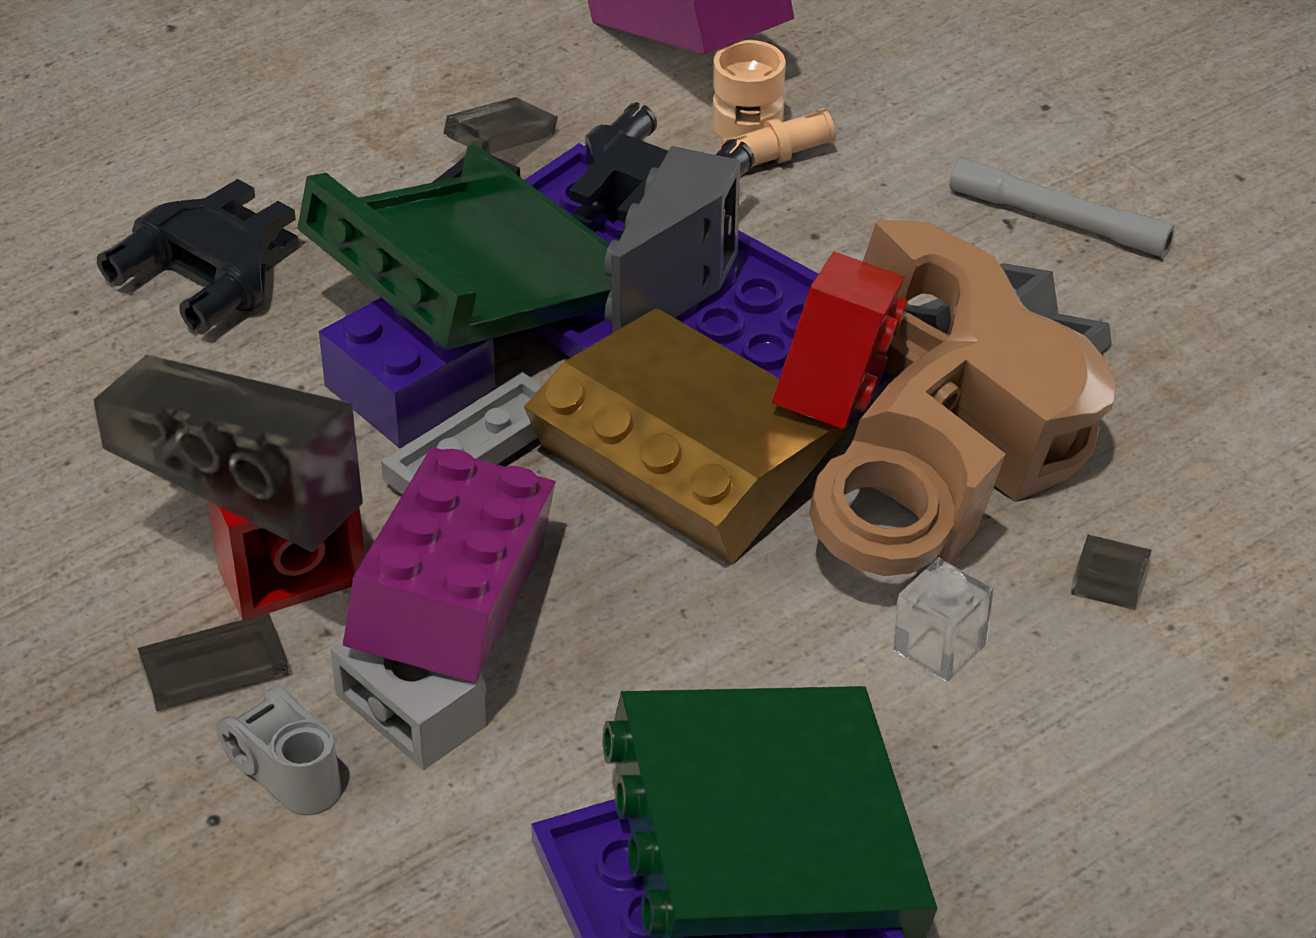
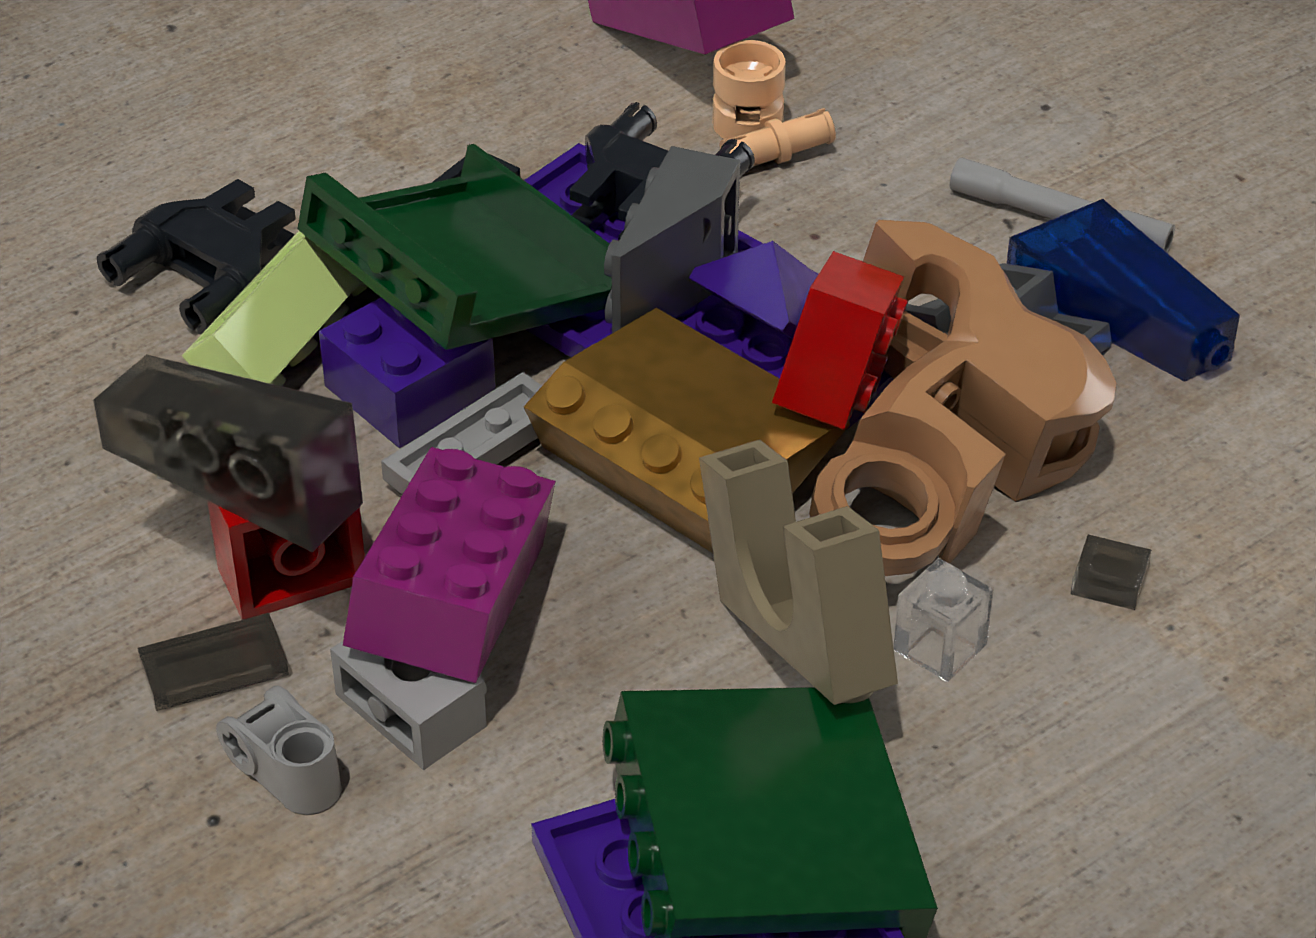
clear smoke tile [443,97,558,154] -> none
none -> yellowish green brick [182,231,368,401]
none -> dark purple slope [689,241,818,340]
none -> dark tan arch [699,440,898,705]
none -> clear blue slope [1006,199,1240,382]

